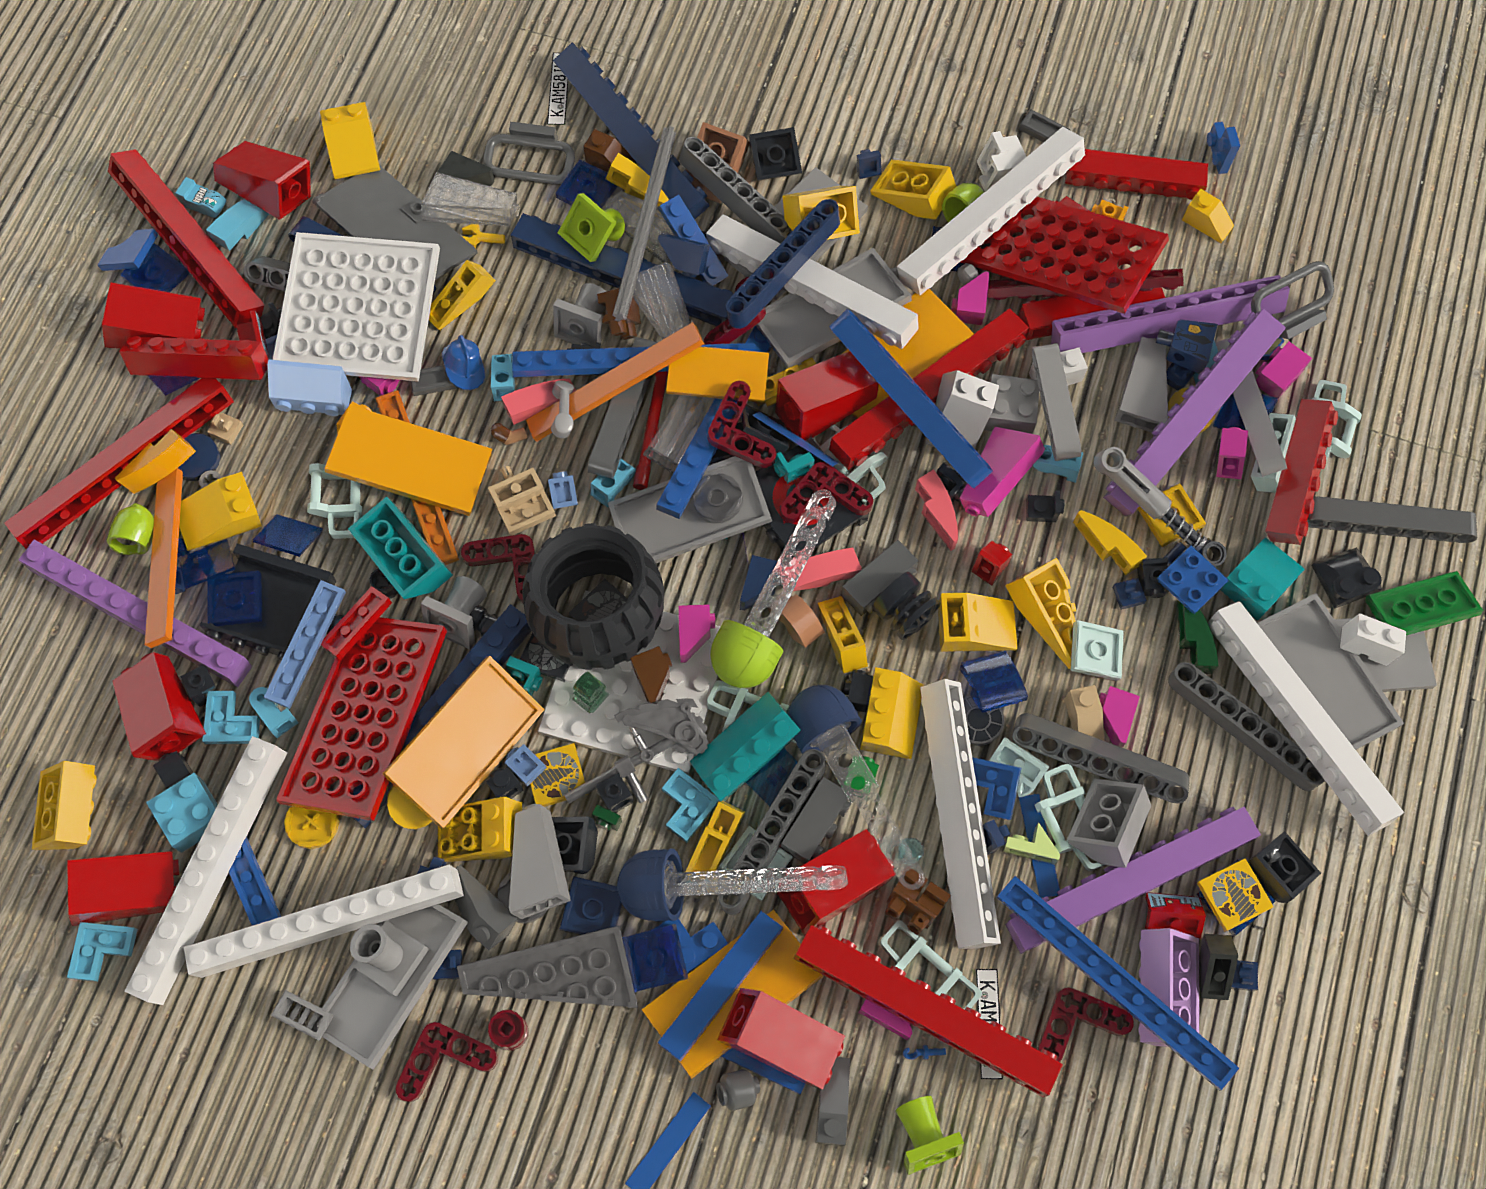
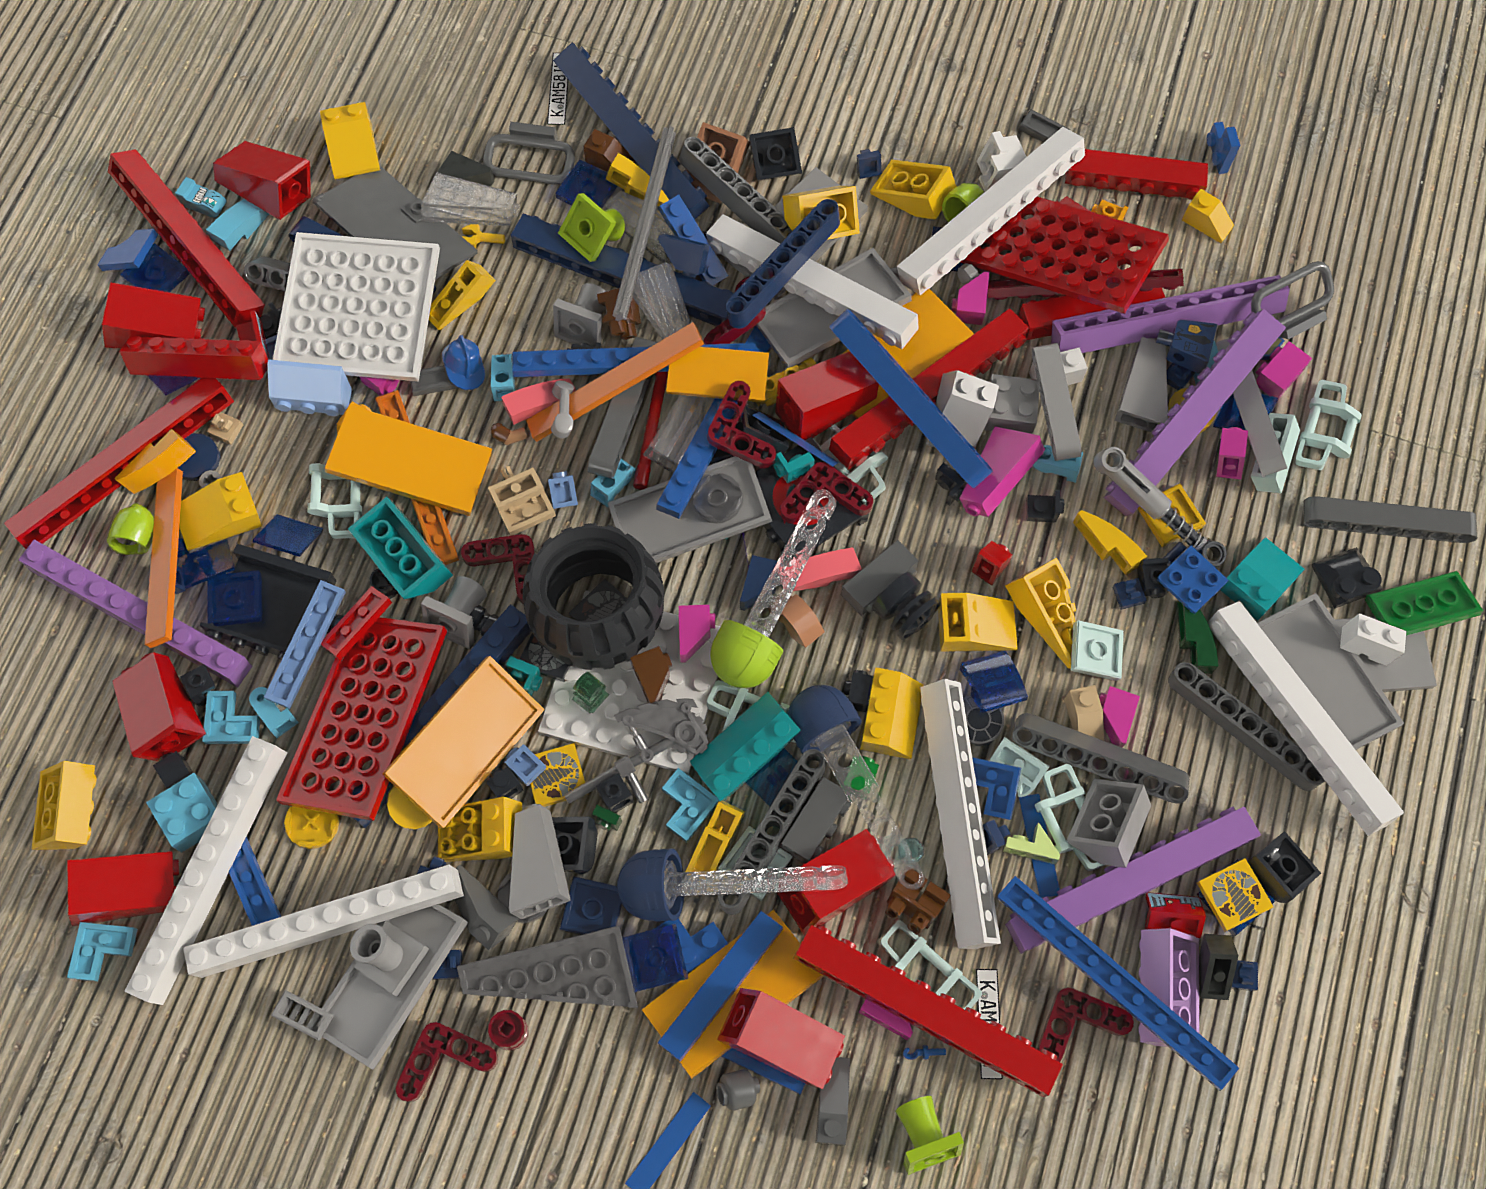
yellow slope [818,596,868,674] -> none
coral slope [915,469,958,551] -> none
red brick [1265,399,1338,545] -> none

